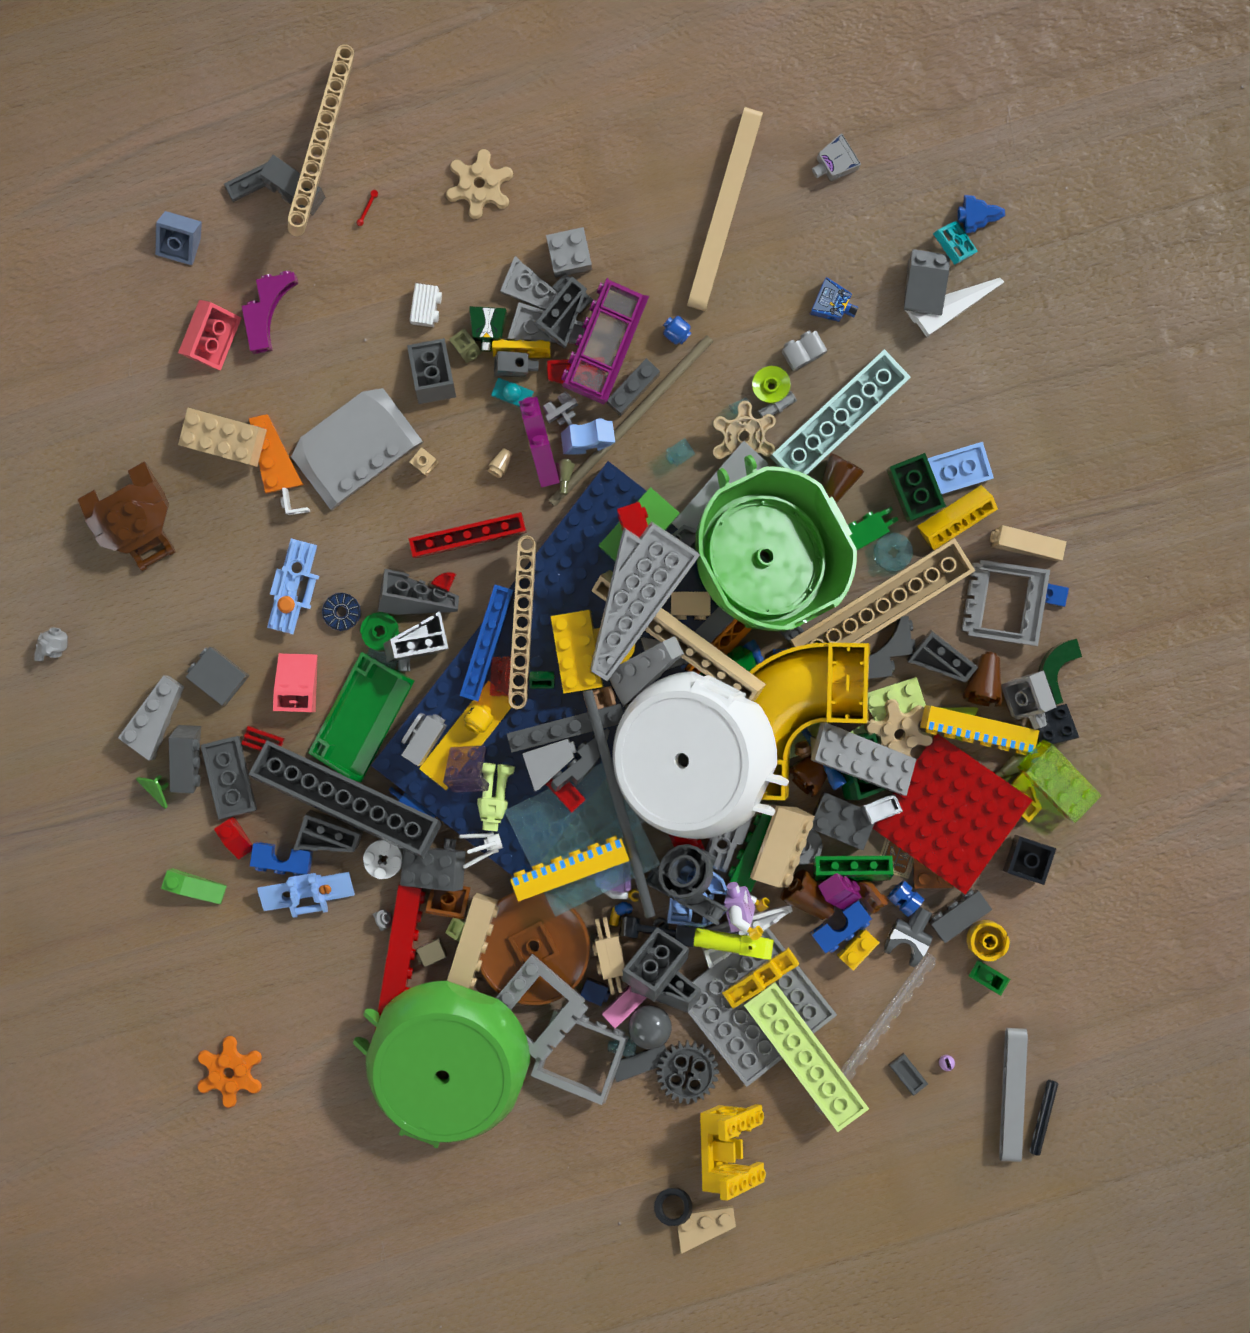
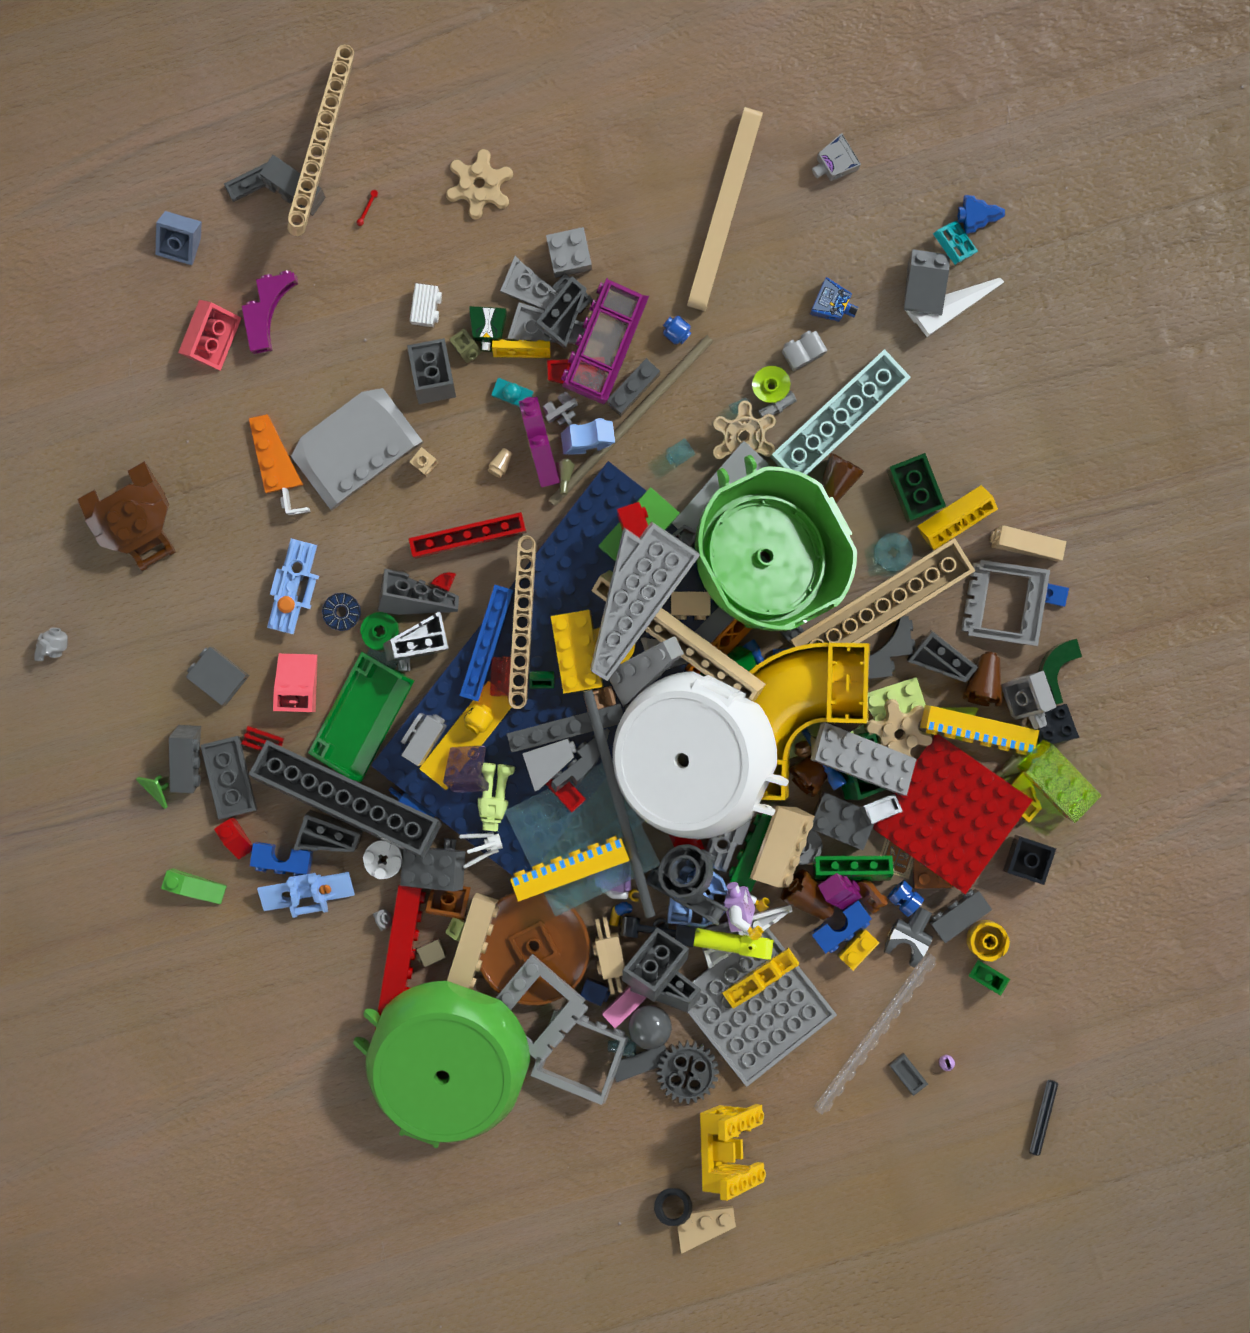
light grey wedge [118,675,184,761] -> none
tan brick [178,408,267,467] -> none
orange plate [197,1036,262,1108] -> none
dark grey torso [494,351,539,377] -> none
yellowish green plate [744,982,869,1132] -> none
green hinge [848,506,899,550] -> none
light blue plate [928,442,994,494] -> none
light grey beam [999,1028,1028,1162] -> none

